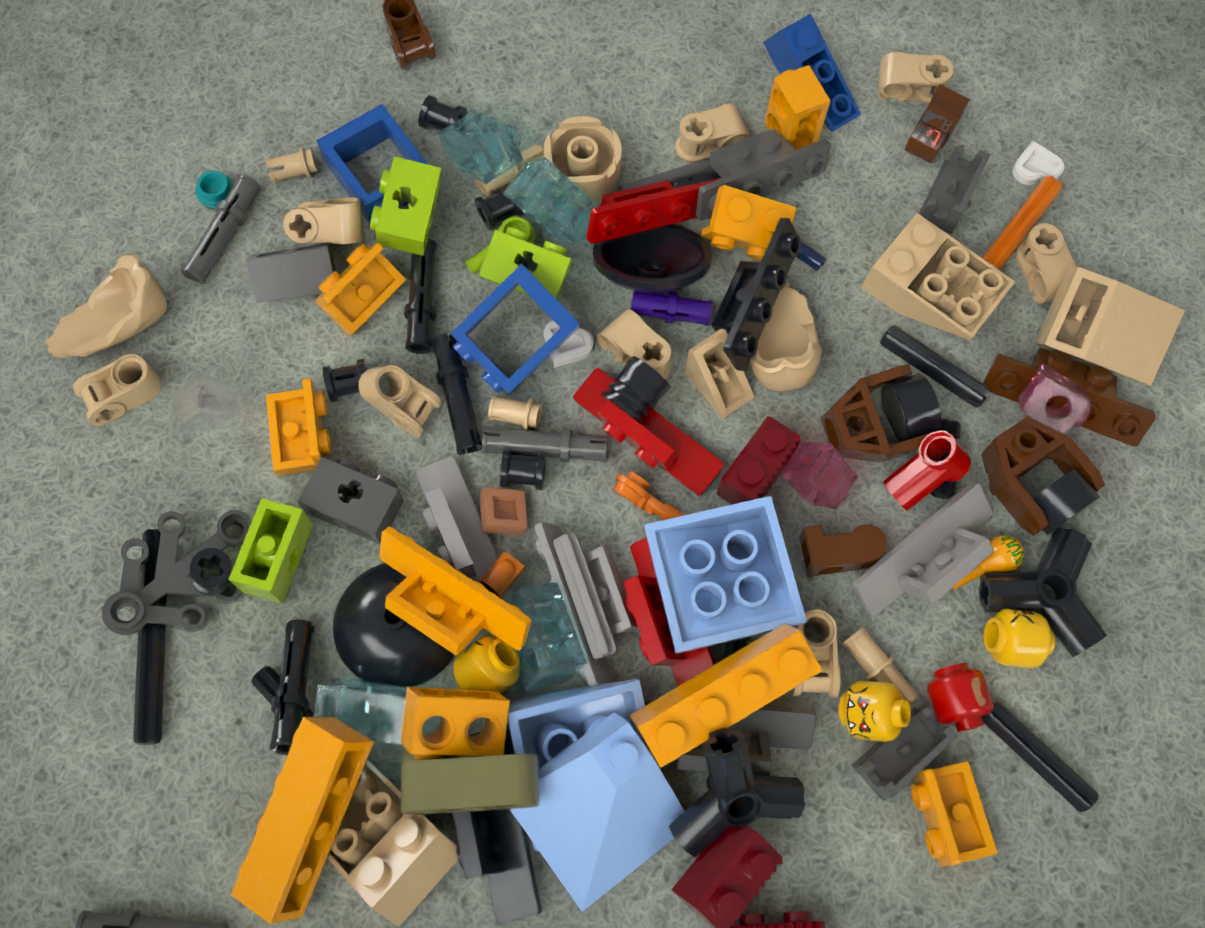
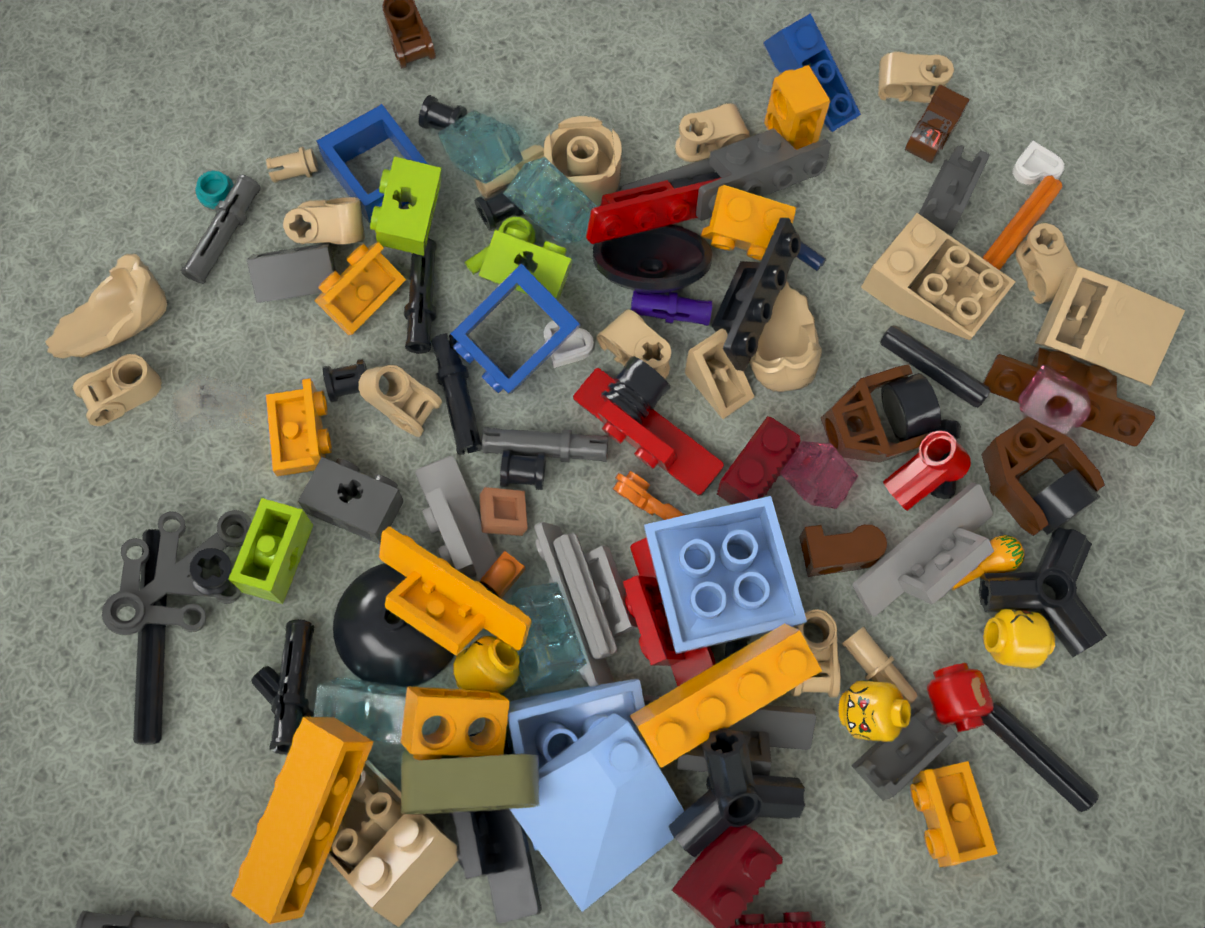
tan pin [488,395,542,431] -> none

